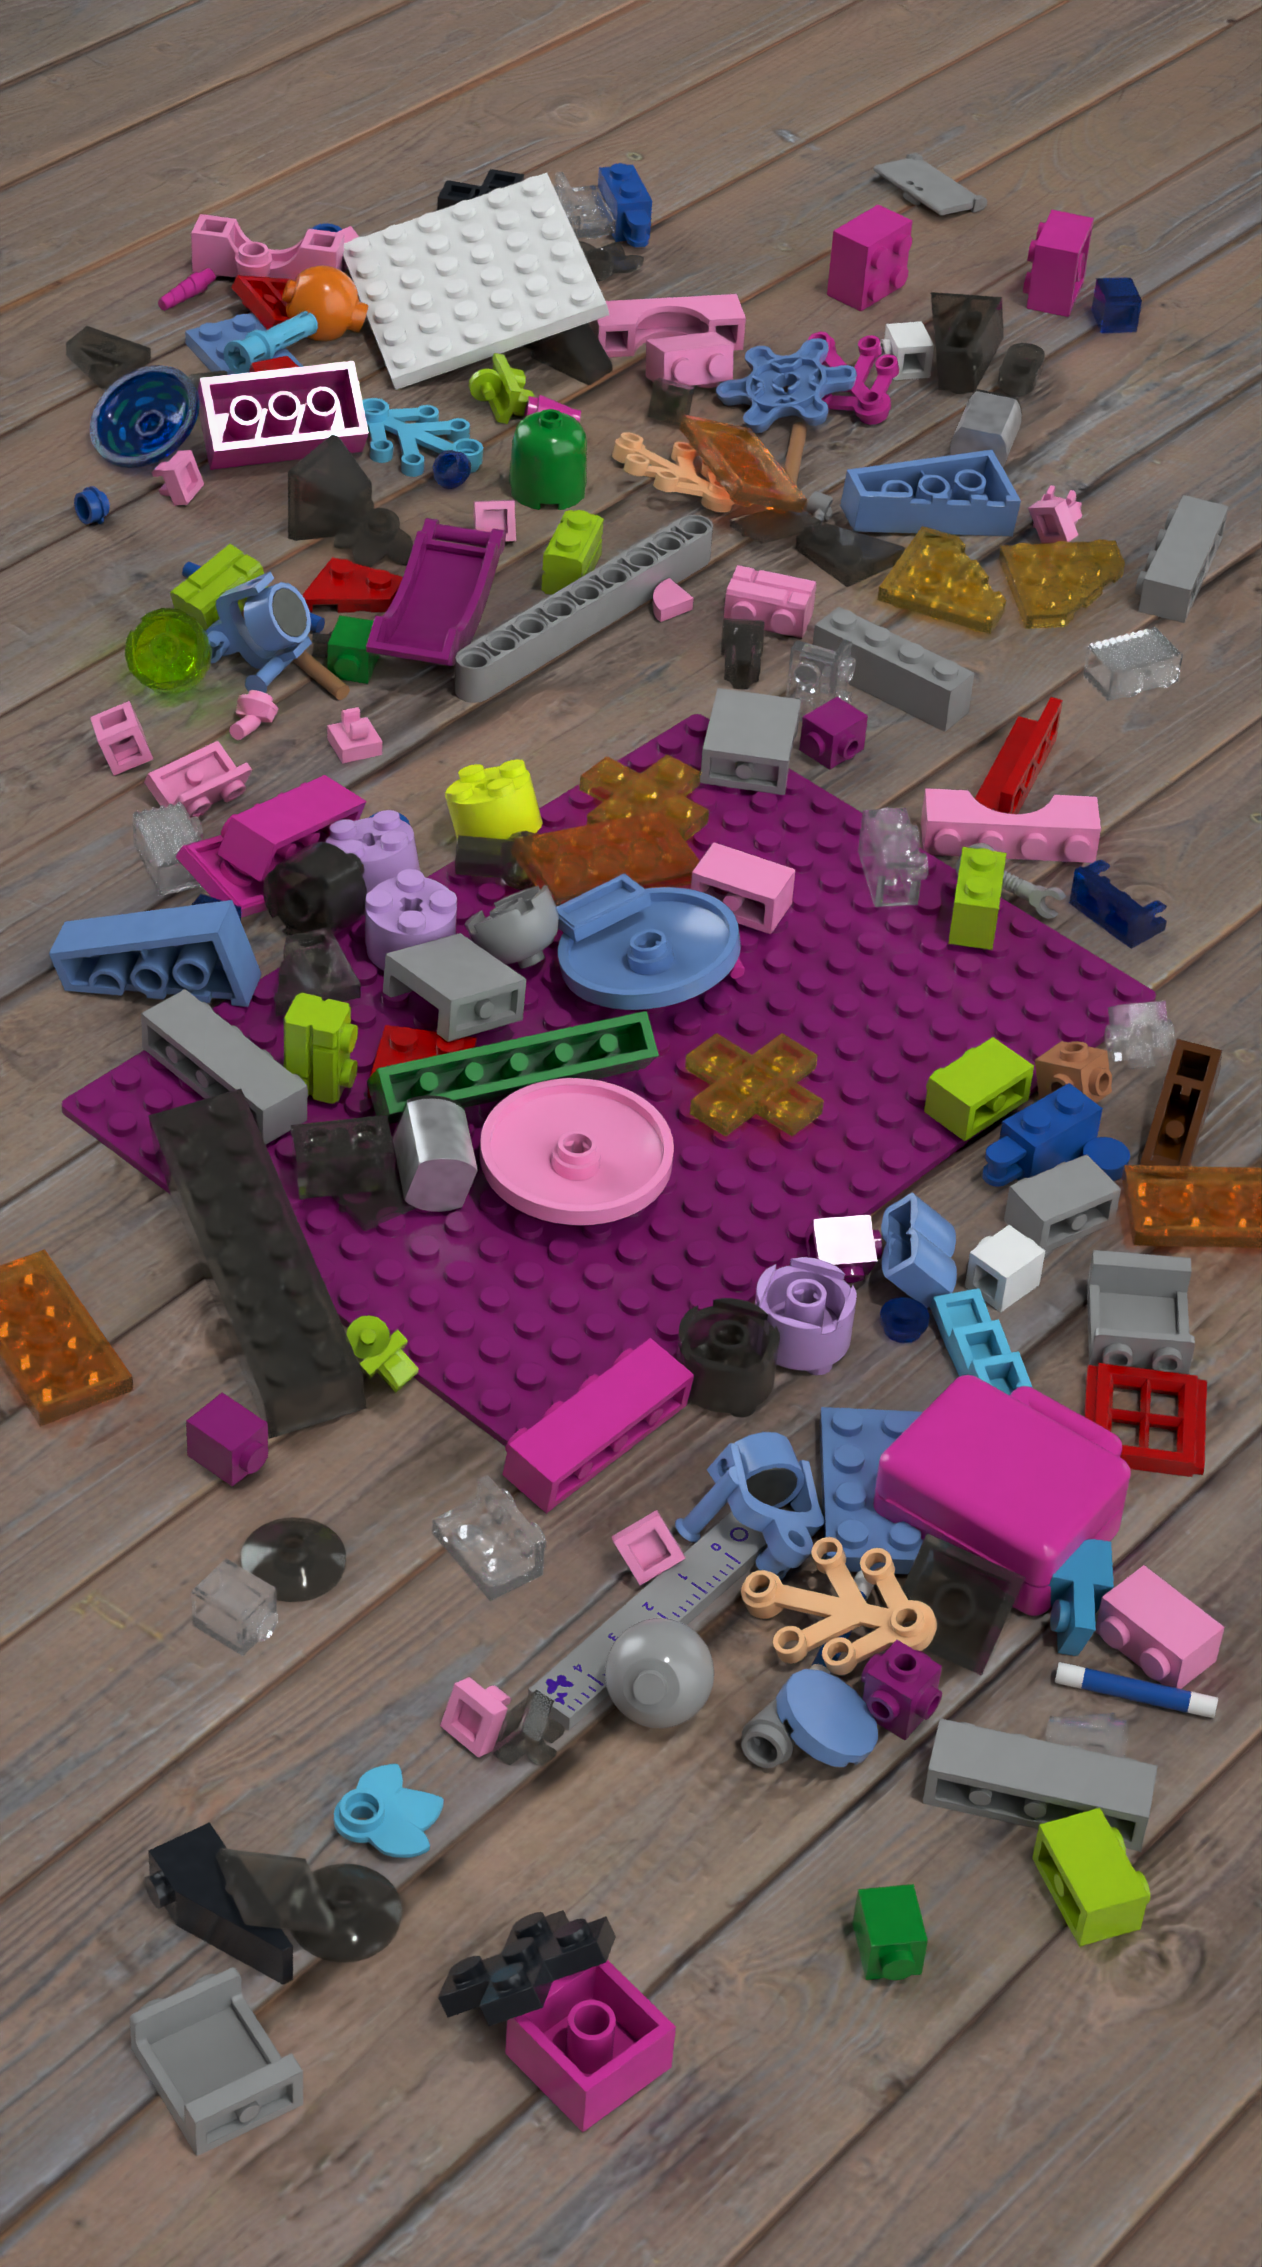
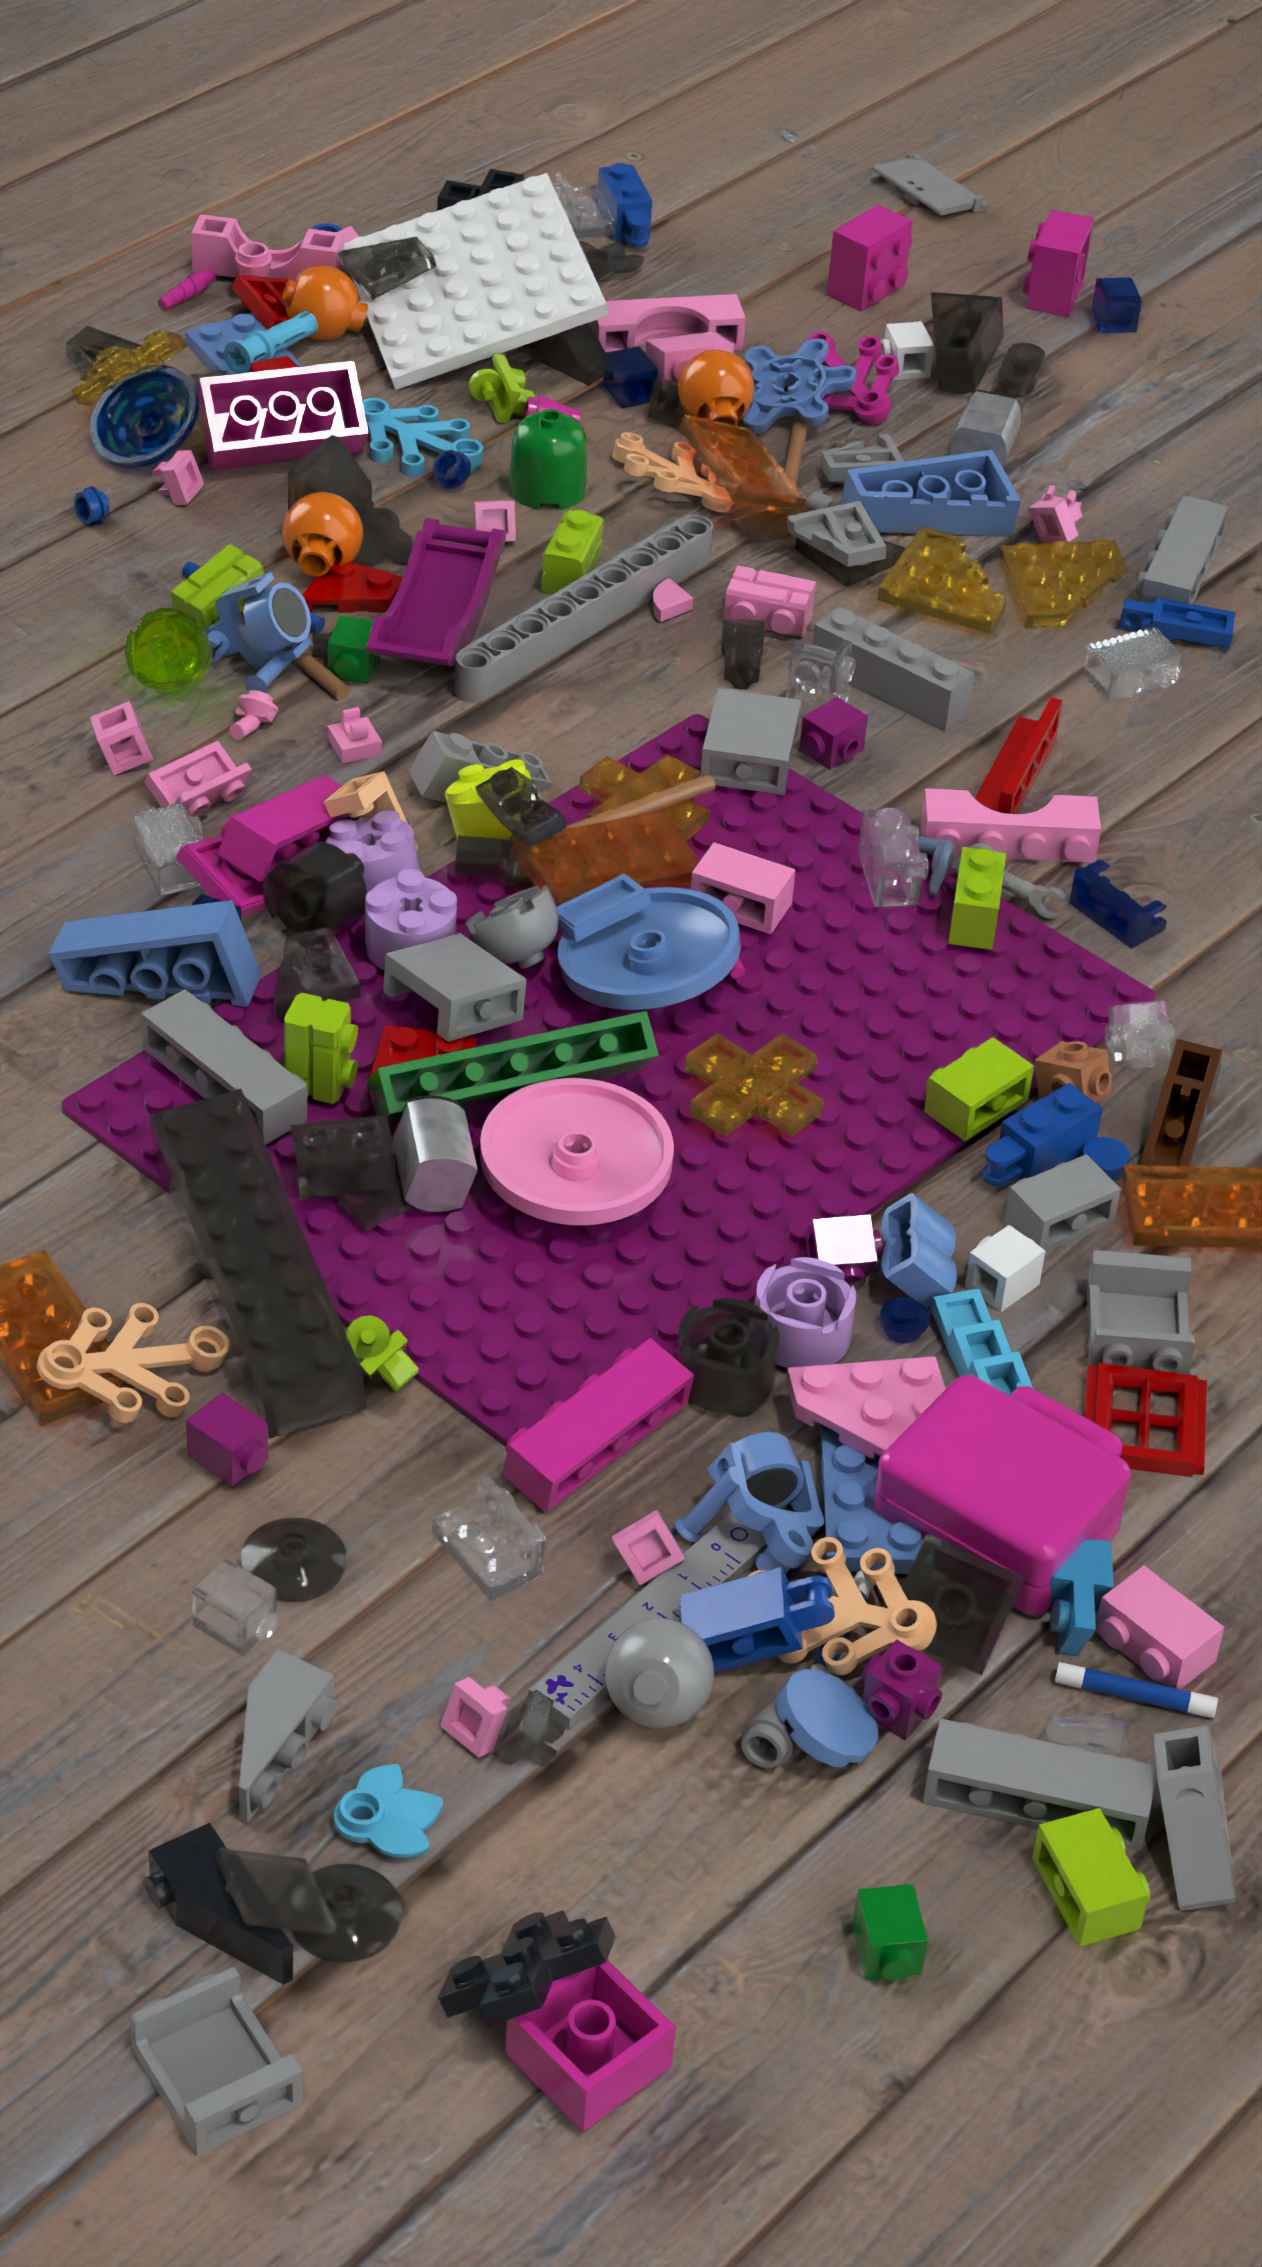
none -> light nougat plant [37,1303,229,1423]
none -> clear yellow plate [71,329,187,407]
none -> light grey slope [239,1649,338,1824]
none -> orange brick [282,492,363,576]
none -> light nougat bracket [323,771,418,850]
none -> clear smoke wing [337,236,437,300]
none -> light grey slope [409,730,553,803]
none -> clear smoke slope [475,767,567,848]
none -> medium nougat bar [555,774,715,847]
none -> clear blue brick [603,346,658,409]
none -> orange brick [678,349,755,434]
none -> blue brick [680,1567,835,1674]
none -> bright pink plate [786,1356,946,1459]
none -> light grey wing [787,501,886,567]
none -> light grey wing [821,434,905,485]
none -> sand blue bar [917,836,955,898]
none -> blue hinge [1119,597,1236,648]
none -> light grey slope [1153,1725,1236,1911]

